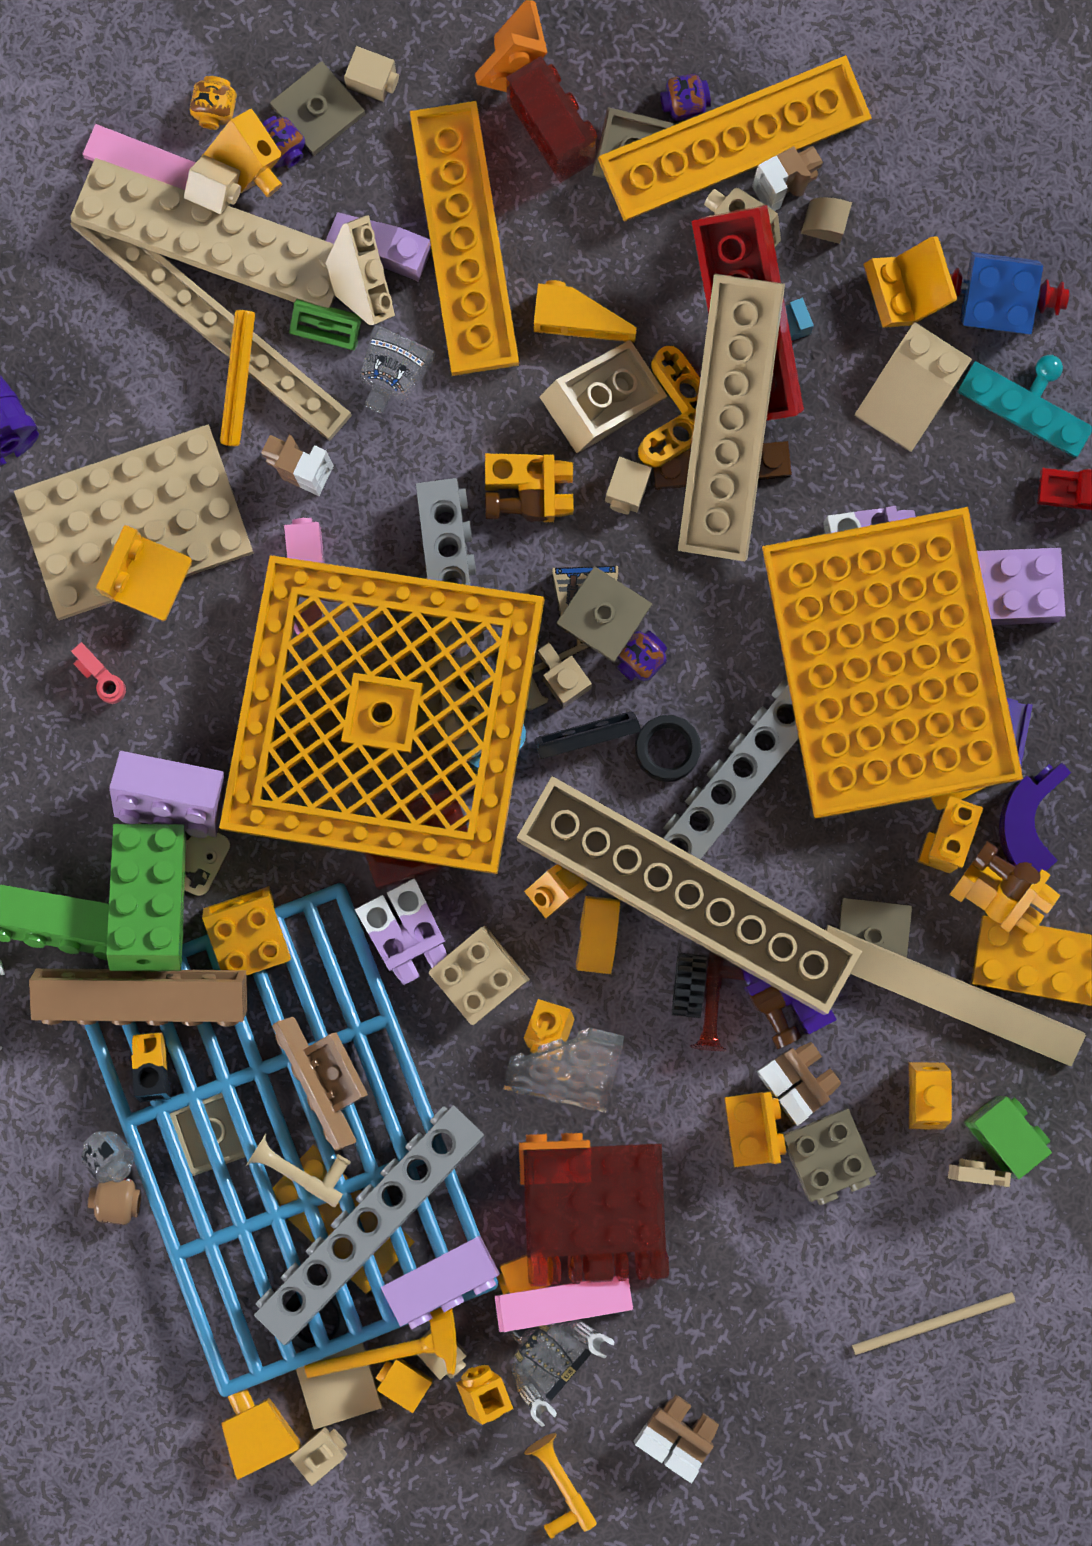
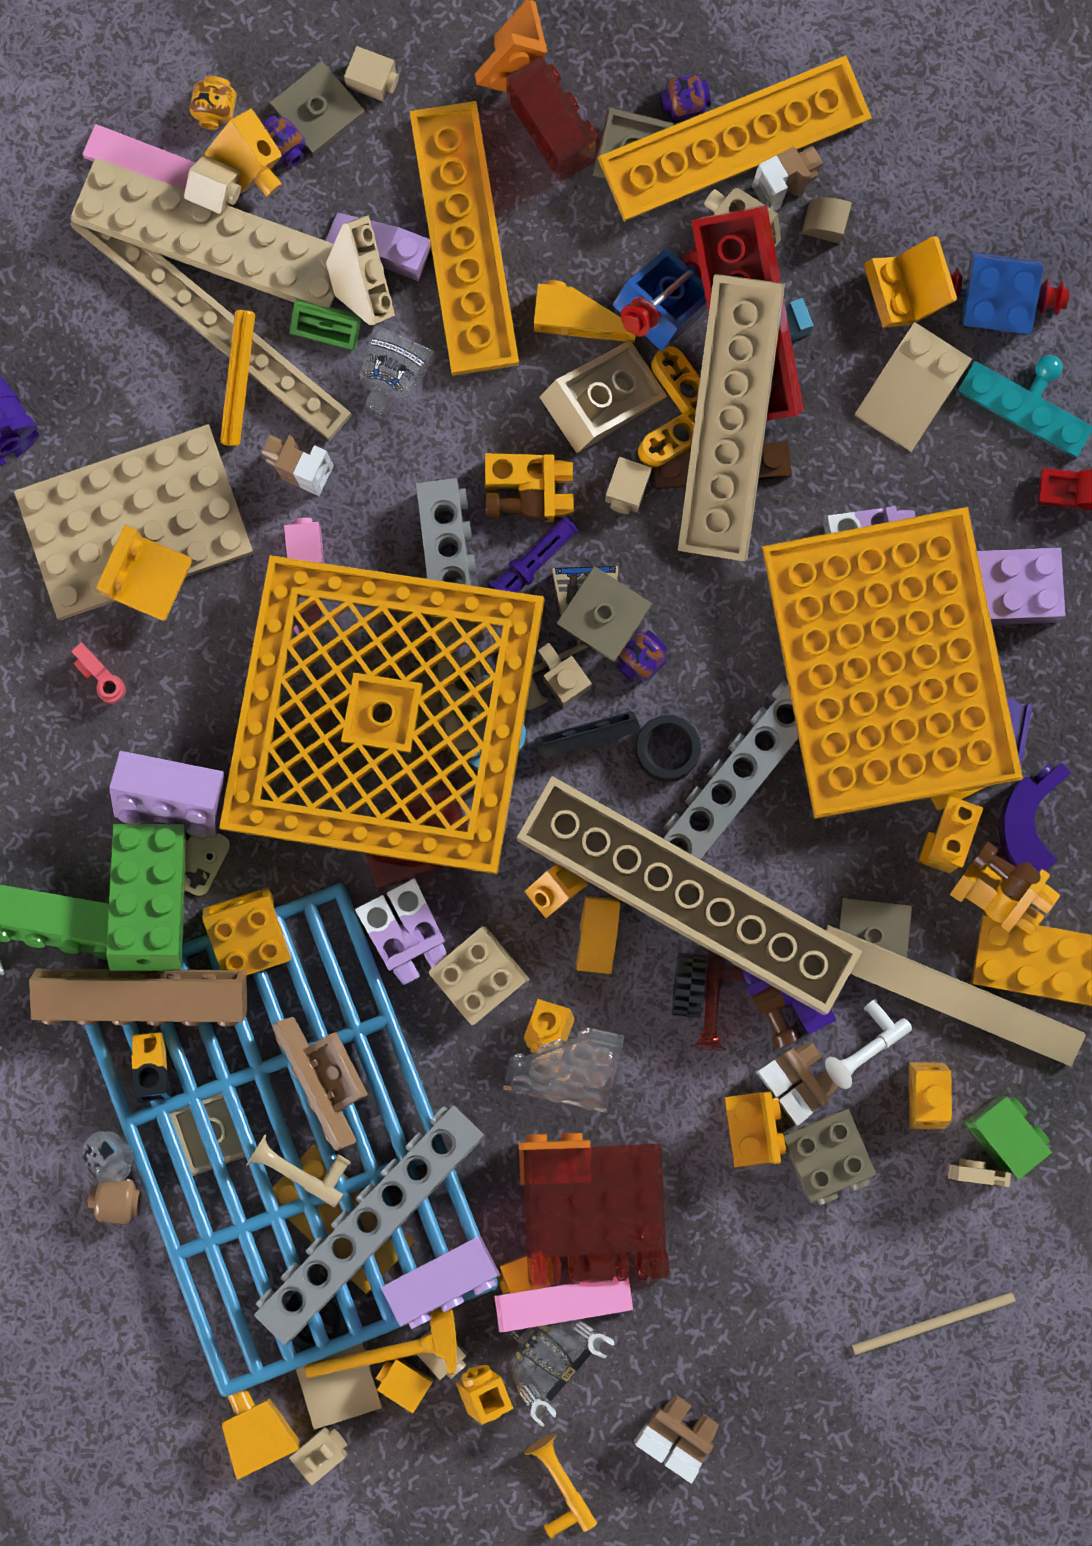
none -> dark purple pin [487,516,579,592]
none -> blue brick [612,245,707,351]
none -> white piece [825,999,912,1089]

